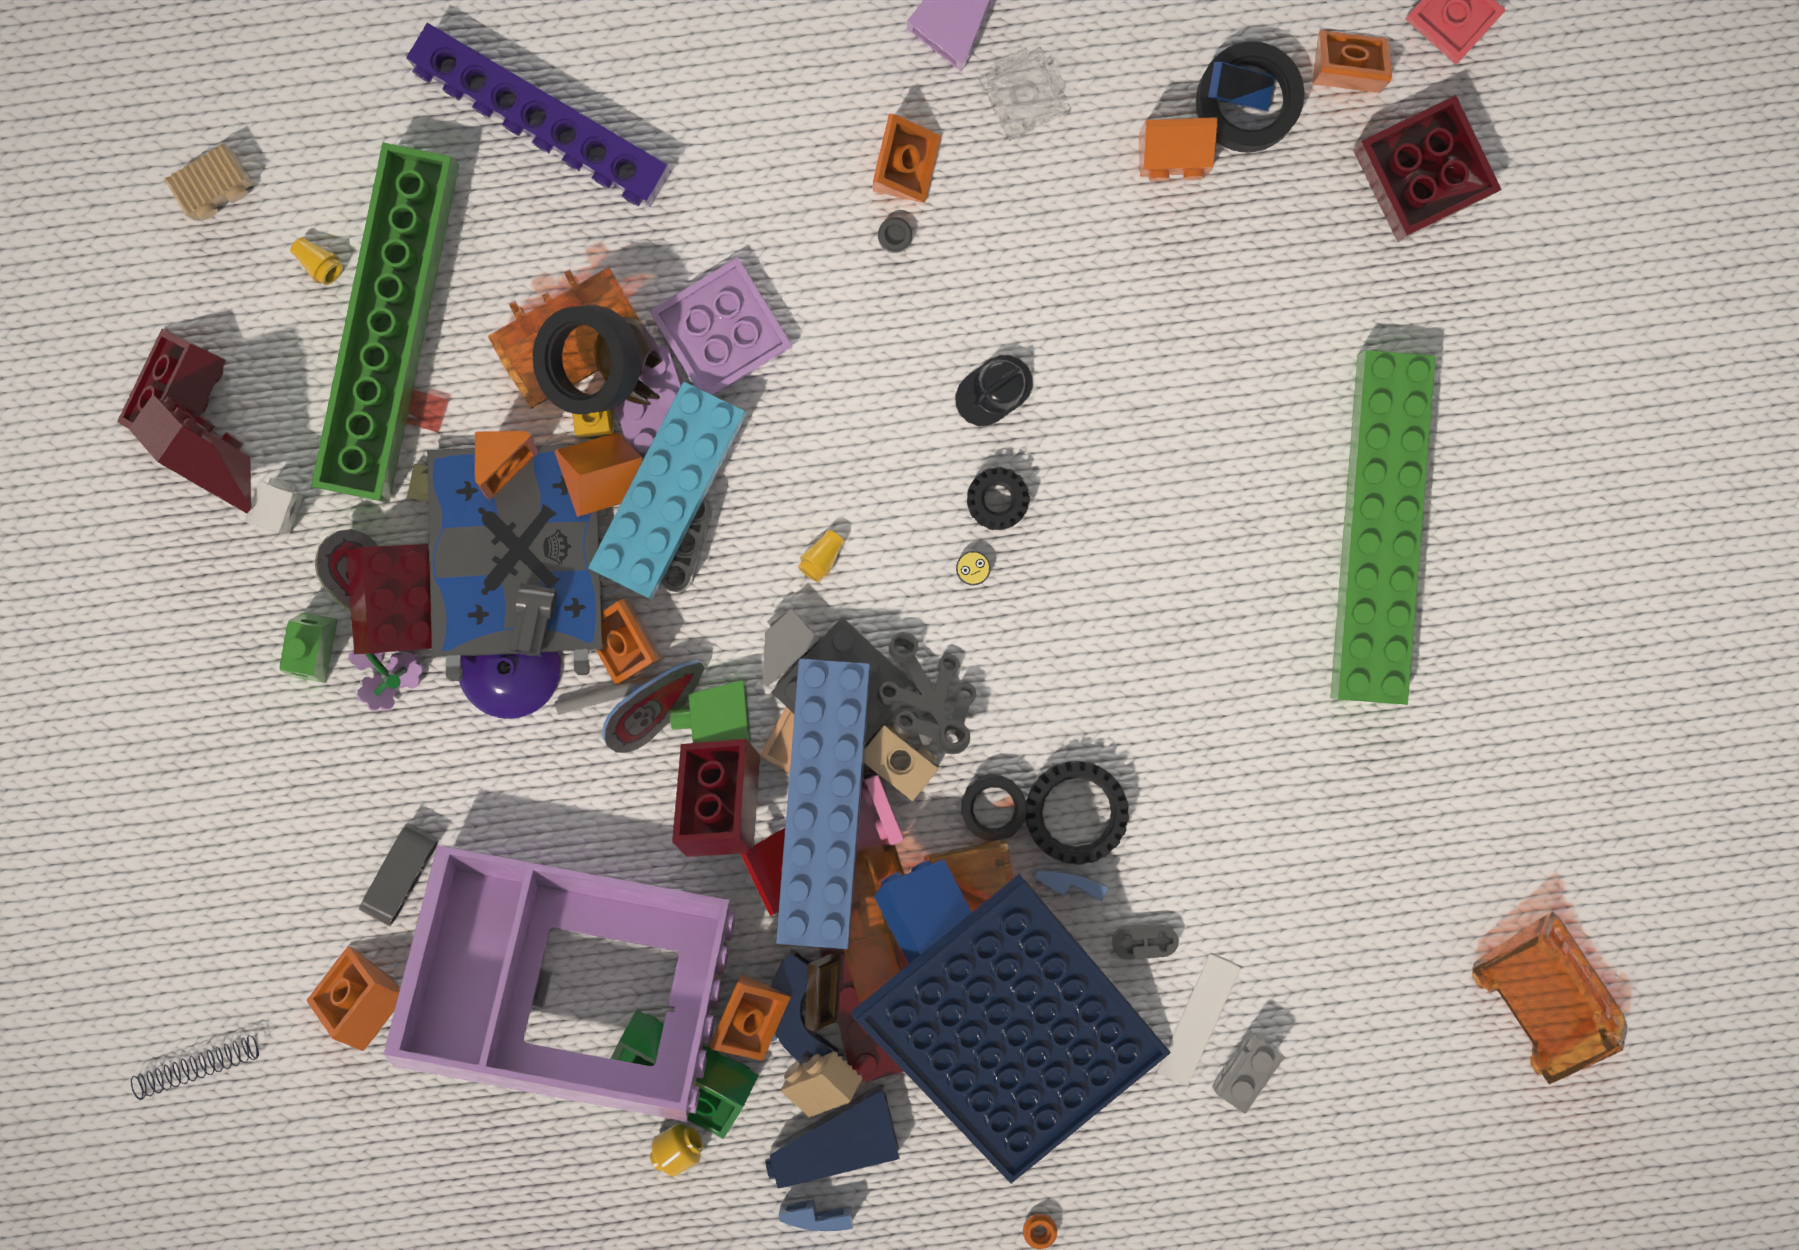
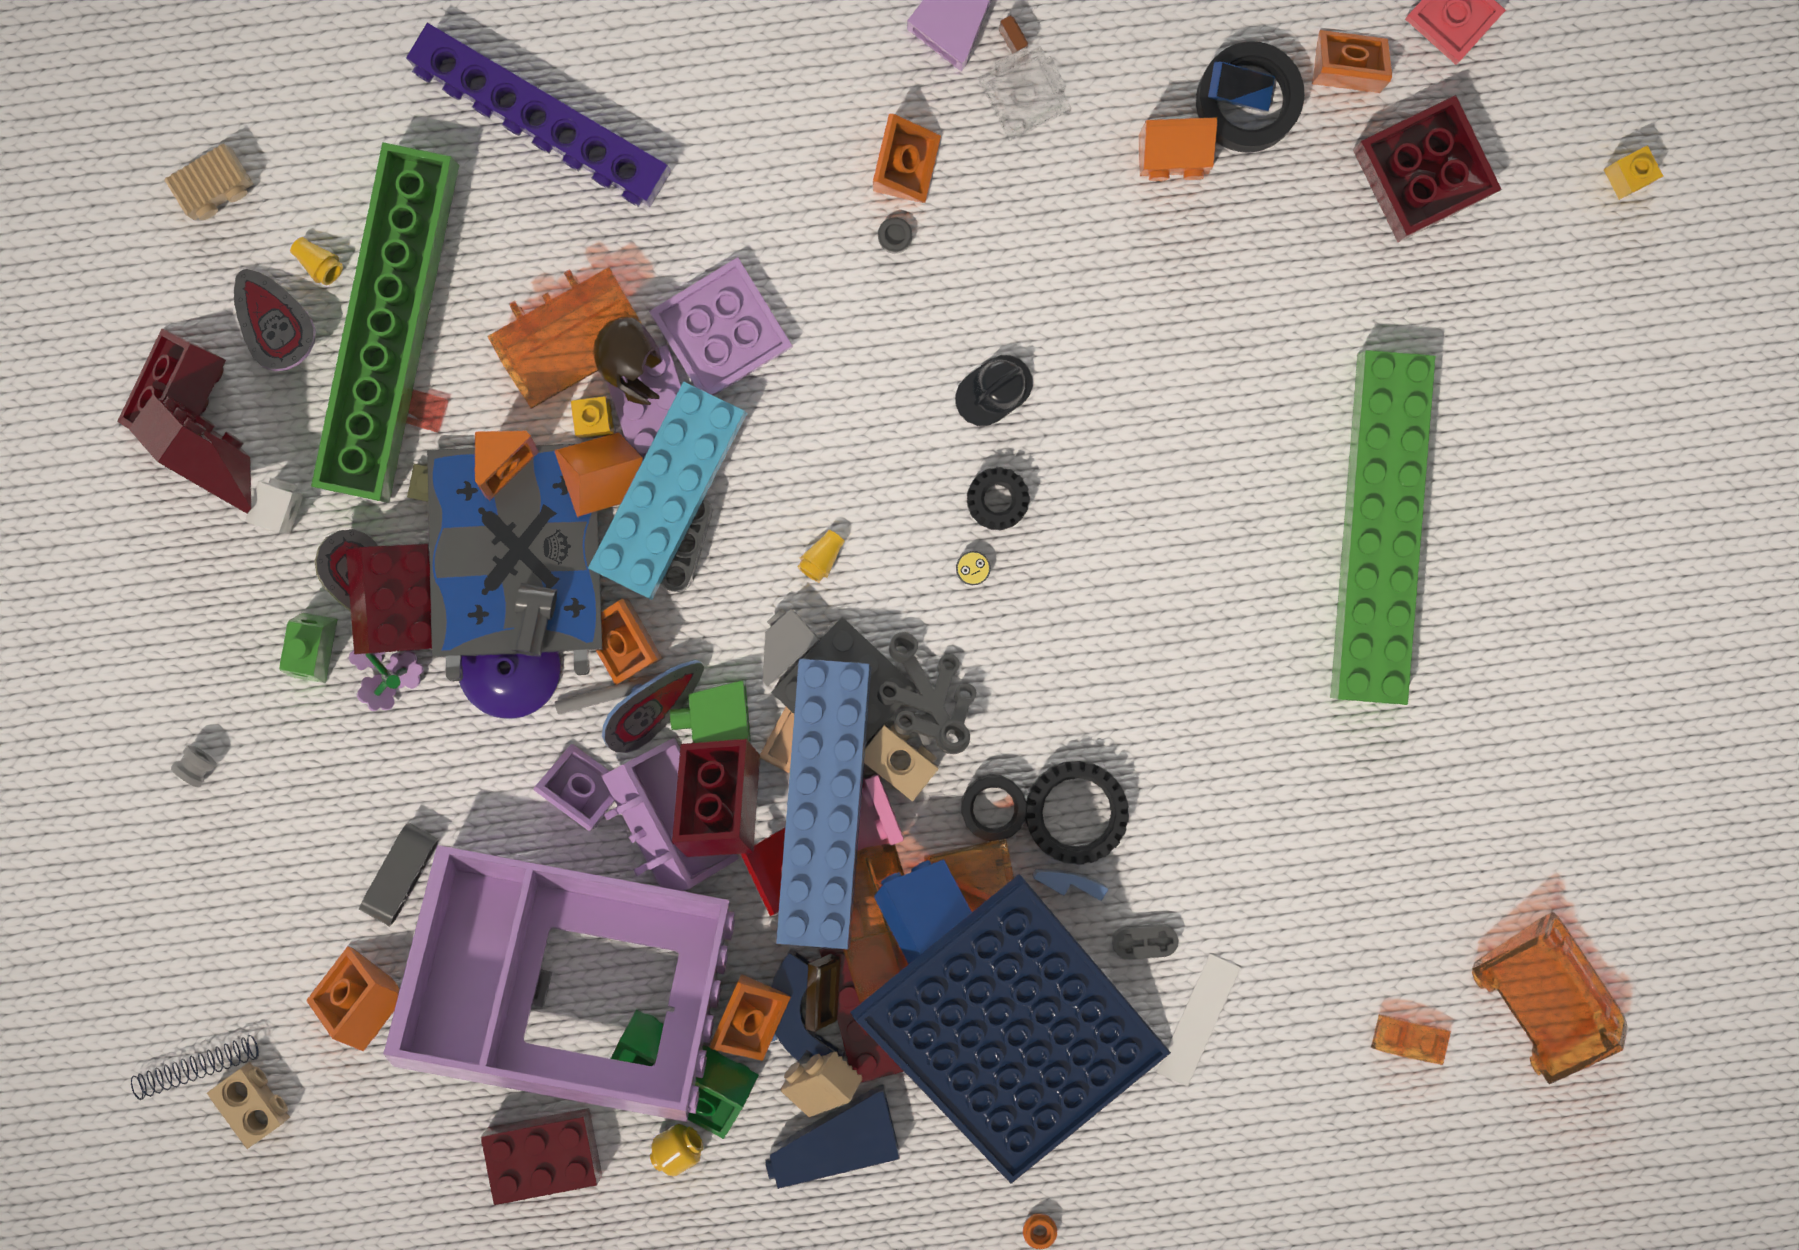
black tyre [533,305,641,415] -> none
medium blue slope [779,1199,853,1231] -> none
light grey brick [1212,1030,1285,1114] -> none
none -> light grey wheel [171,745,217,787]
none -> tan brick [206,1062,290,1149]
none -> shield [234,269,316,371]
none -> dark red brick [481,1108,602,1205]
none -> lavender slope [533,744,615,831]
none -> lavender piece [602,737,739,891]
none -> dark orange tile [999,15,1029,60]
none -> clear orange slope [1371,1014,1451,1065]
none -> yellow brick [1603,145,1663,200]

